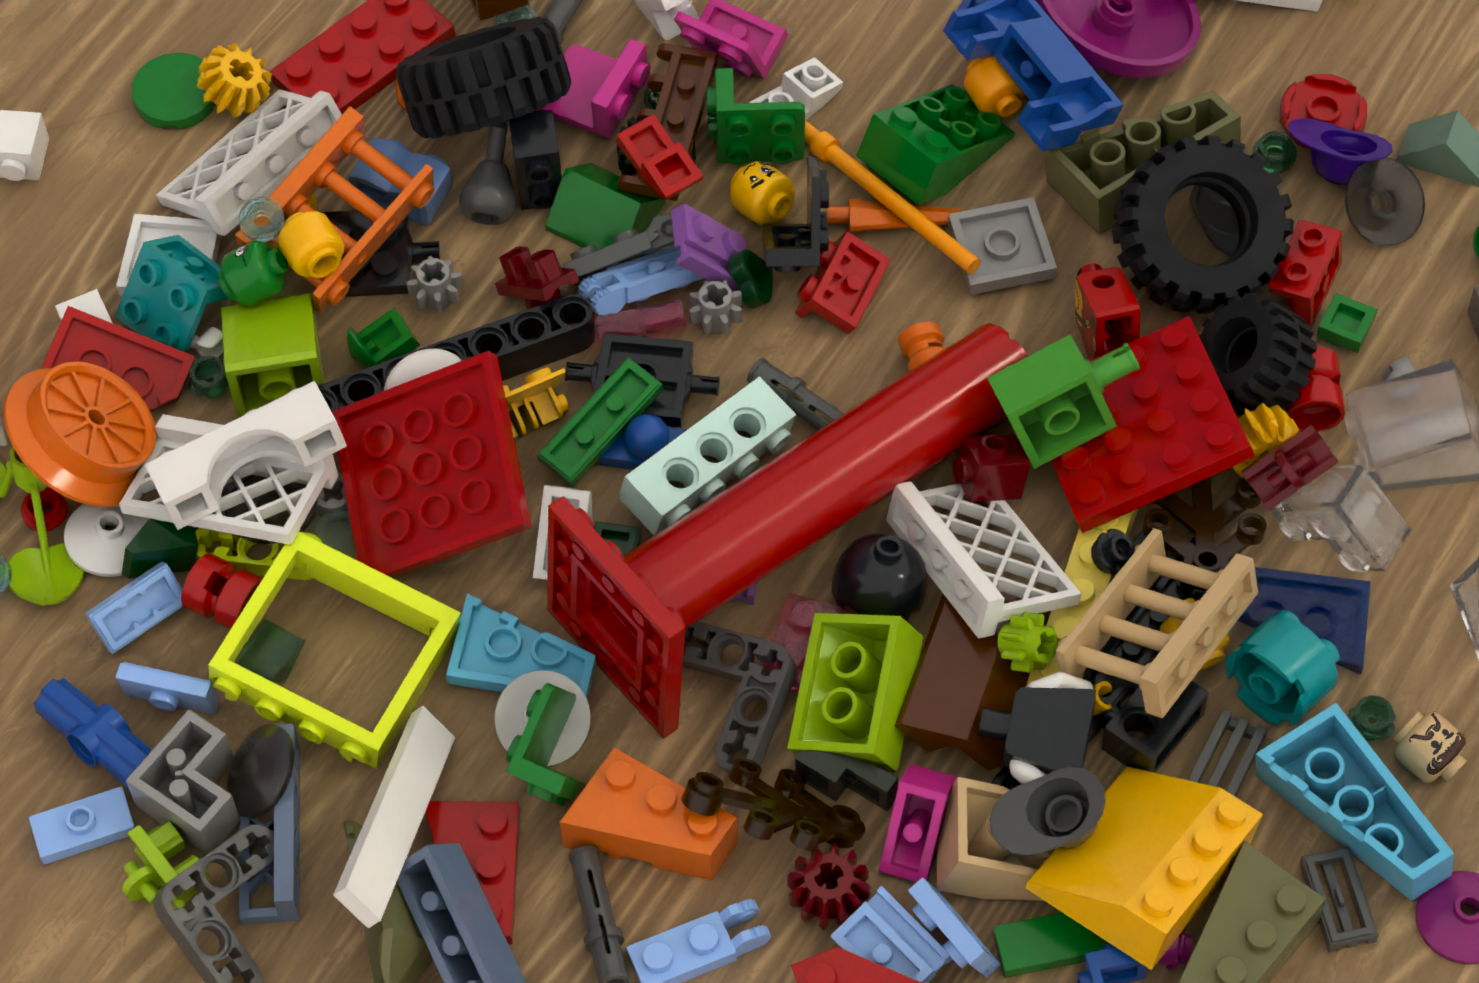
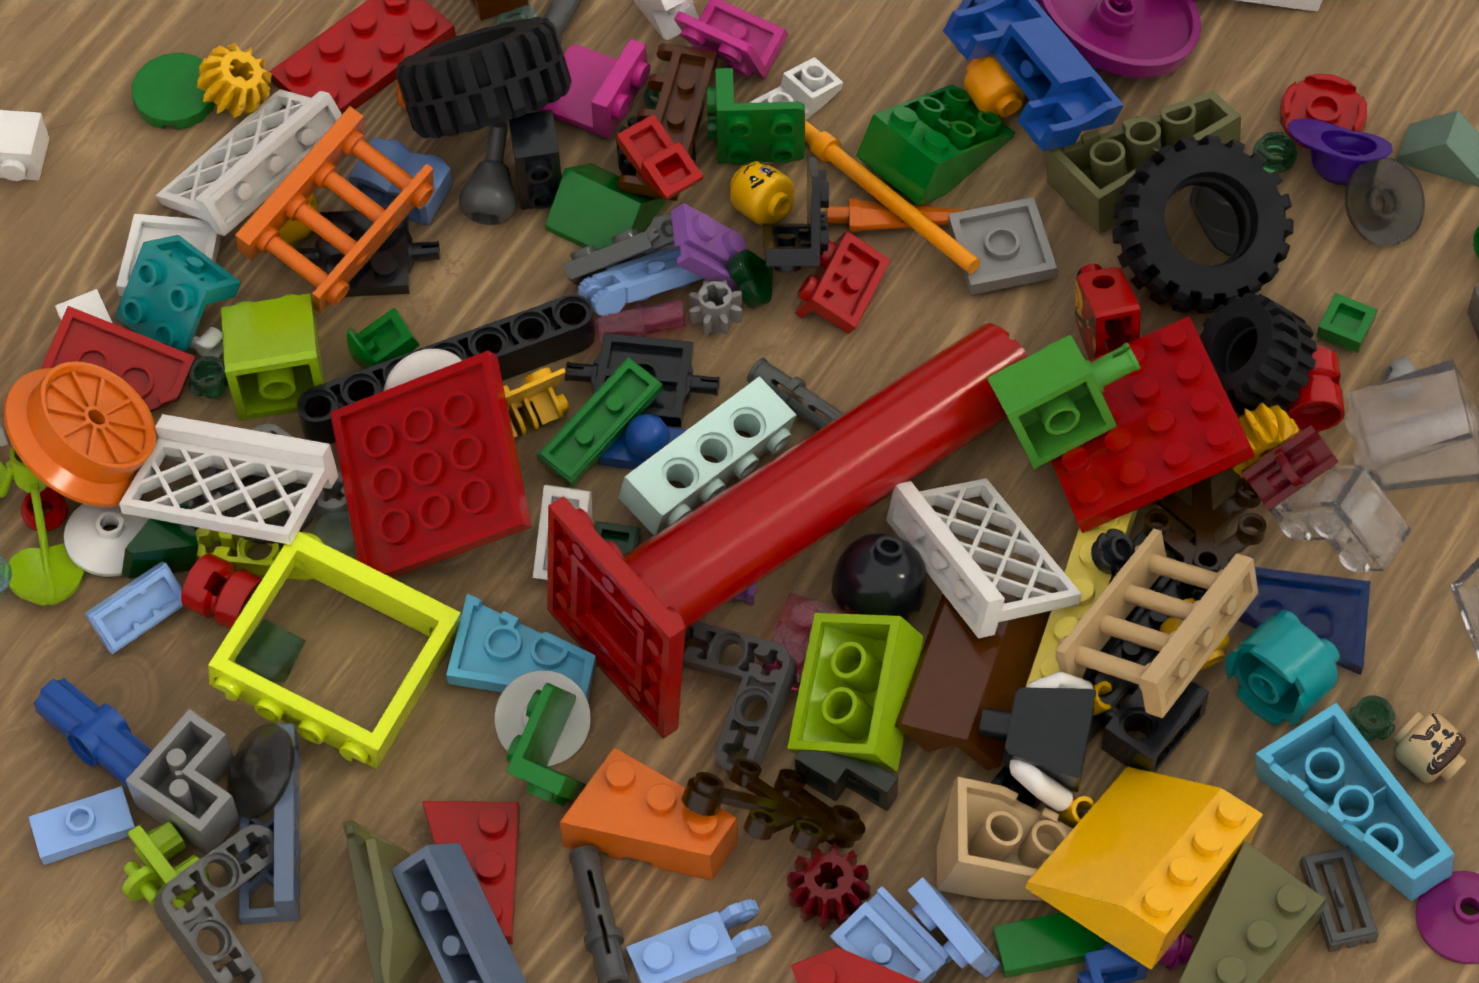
light blue plate [115,662,220,715] -> none
white arch [144,381,347,530] -> none
green head [218,240,288,306] -> none
clear light blue plate [239,197,285,242] -> none
yellow head [277,211,344,278] -> none
white tile [333,706,456,928] -> none
light grey gear [406,256,464,313] -> none
dark red hips [495,246,579,310] -> none
dark pink slope [879,764,957,882] -> none
orange wheel [897,321,946,372] -> none
dark red brick [953,434,1031,502] -> none
dark grey piece [990,766,1106,856] -> none
lime gear [998,612,1058,673] -> none
dark grey tile [1188,709,1268,797] -> none
red bracket [1269,220,1342,329] -> none

